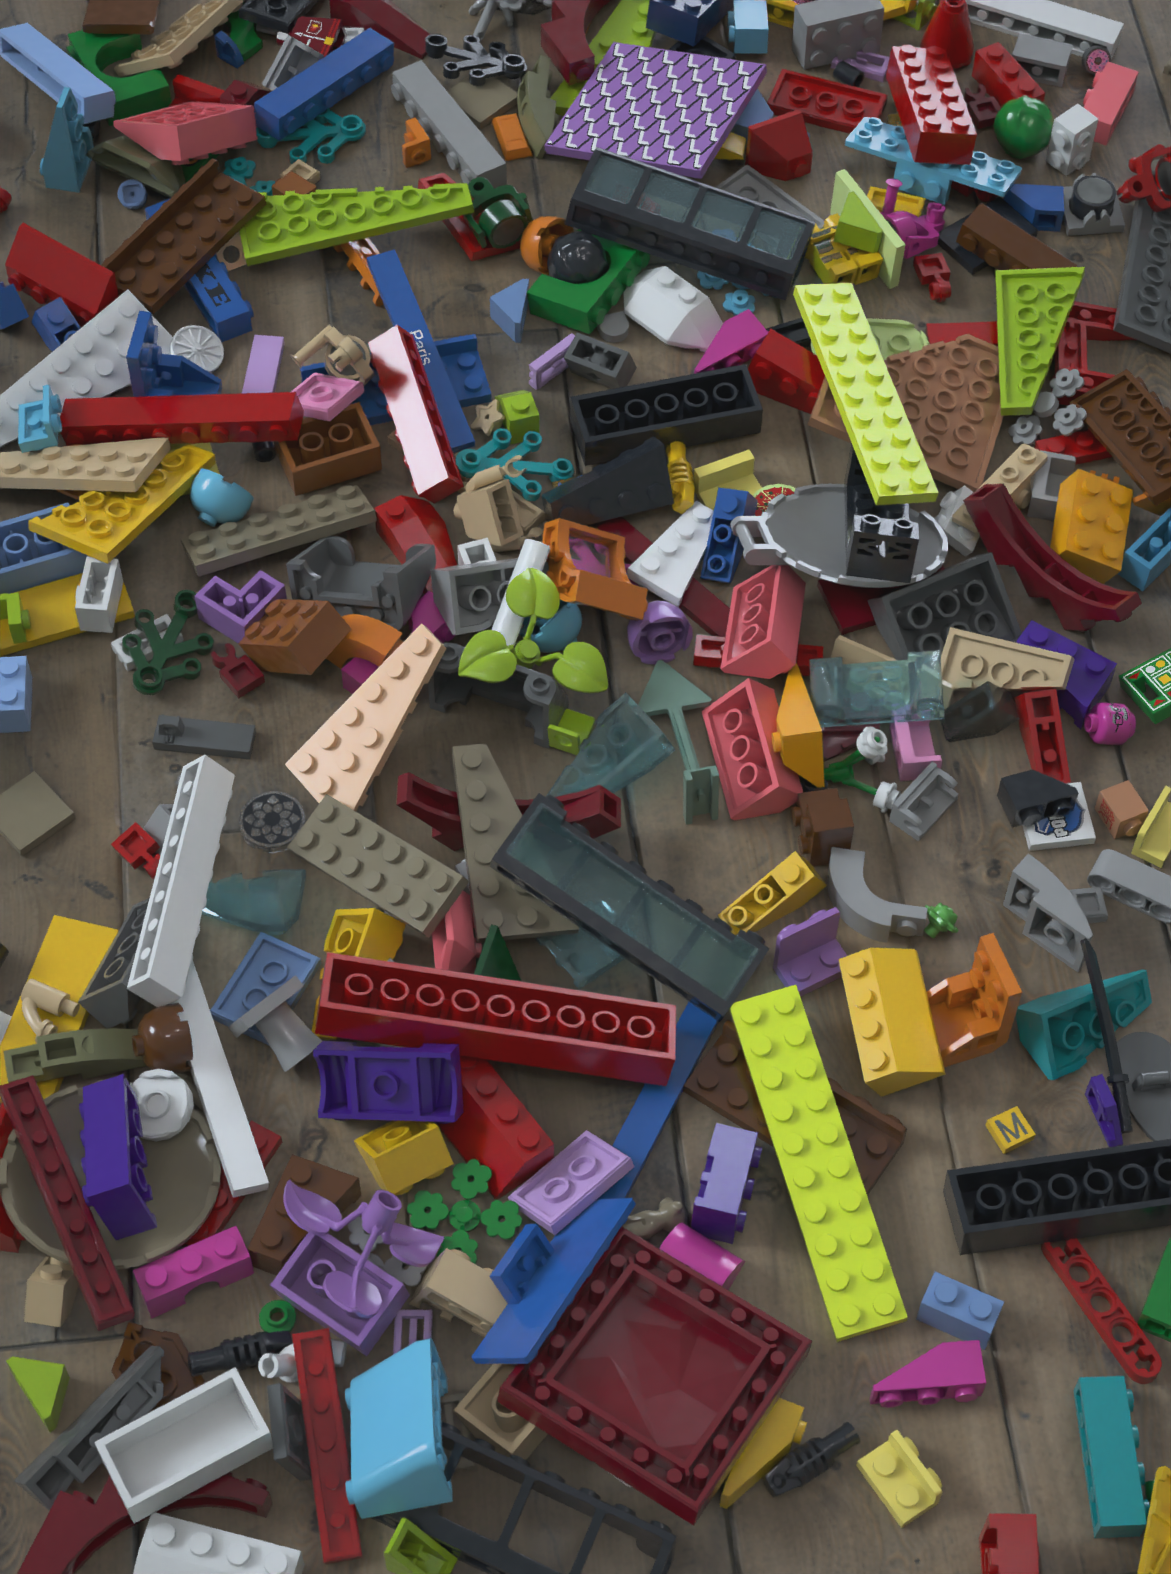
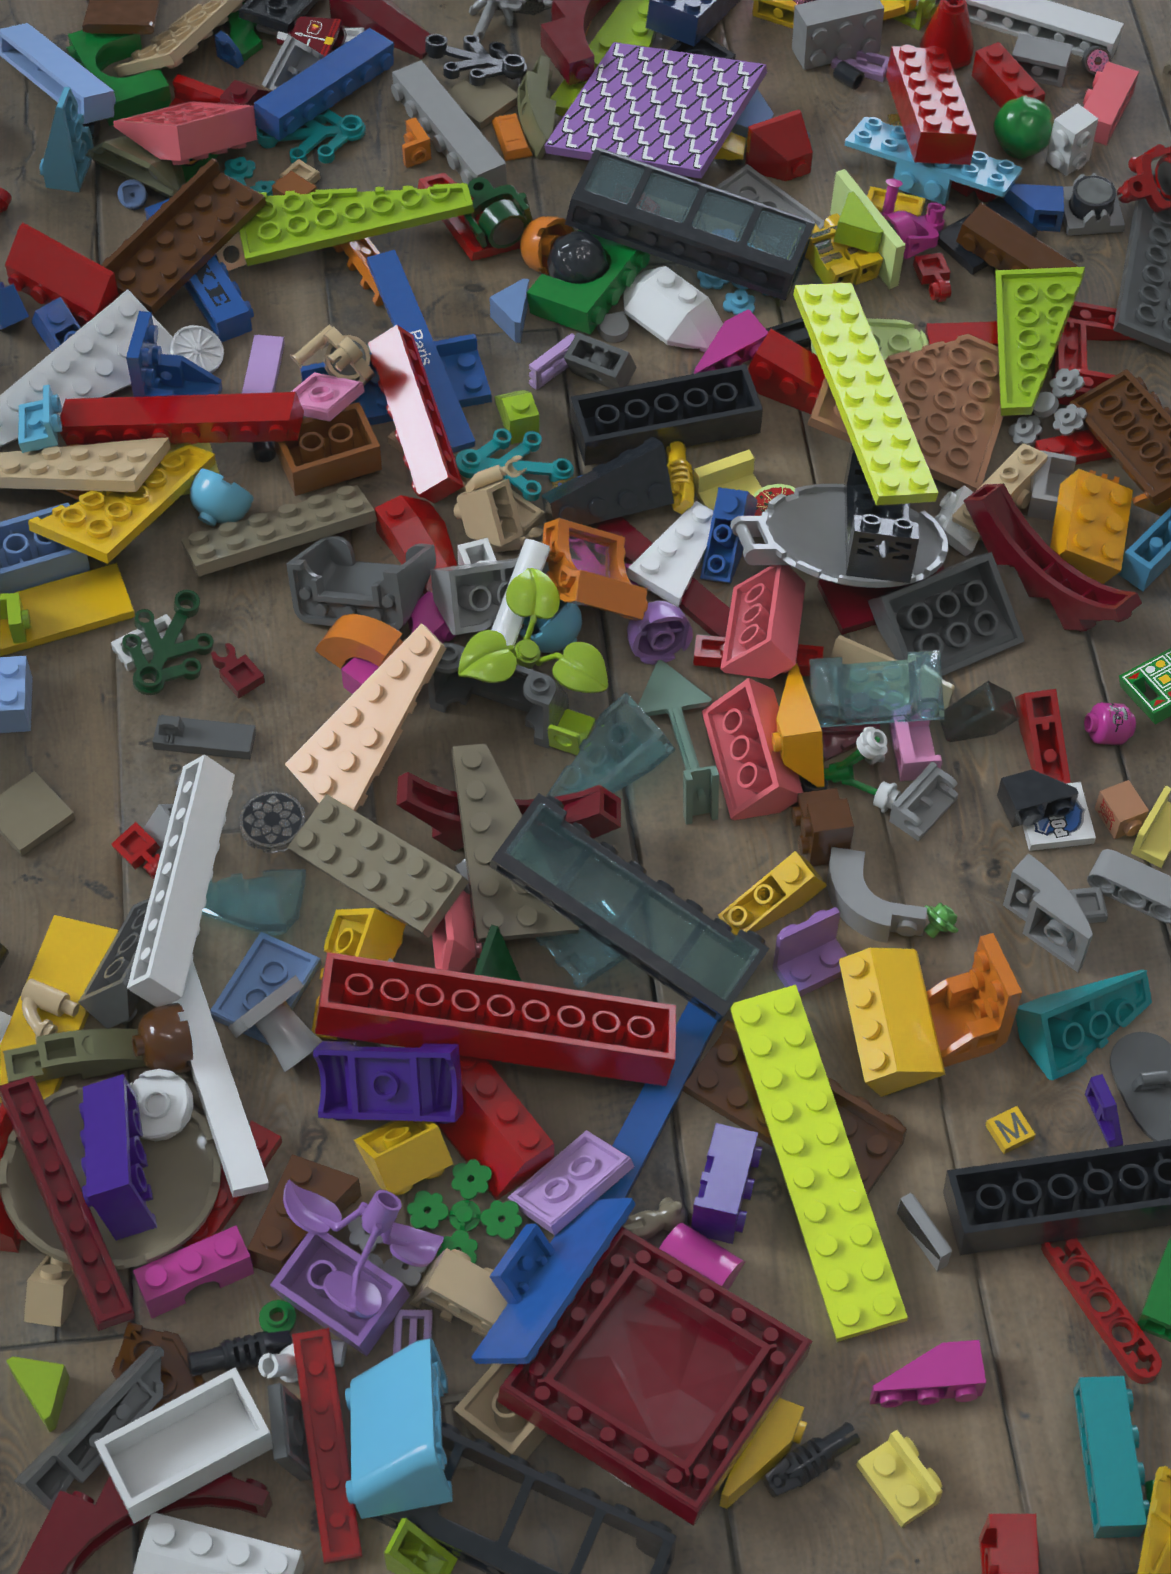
white brick [75,557,123,633] -> none
medium lavender brick [195,570,287,643] -> none
dark orange brick [238,599,351,675] -> none
tan plate [471,399,505,436] -> none
medium azure brick [727,0,769,54] -> none
red tile [767,69,888,134] -> none
medium blue brick [916,1272,1004,1350] -> none
tan wing [935,627,1075,691] -> none
dark red plate [964,84,1001,129] -> none
dark purple wedge [1016,620,1117,730] -> none
black sword [1080,938,1133,1134] -> none
none -> light grey tile [897,1193,952,1271]

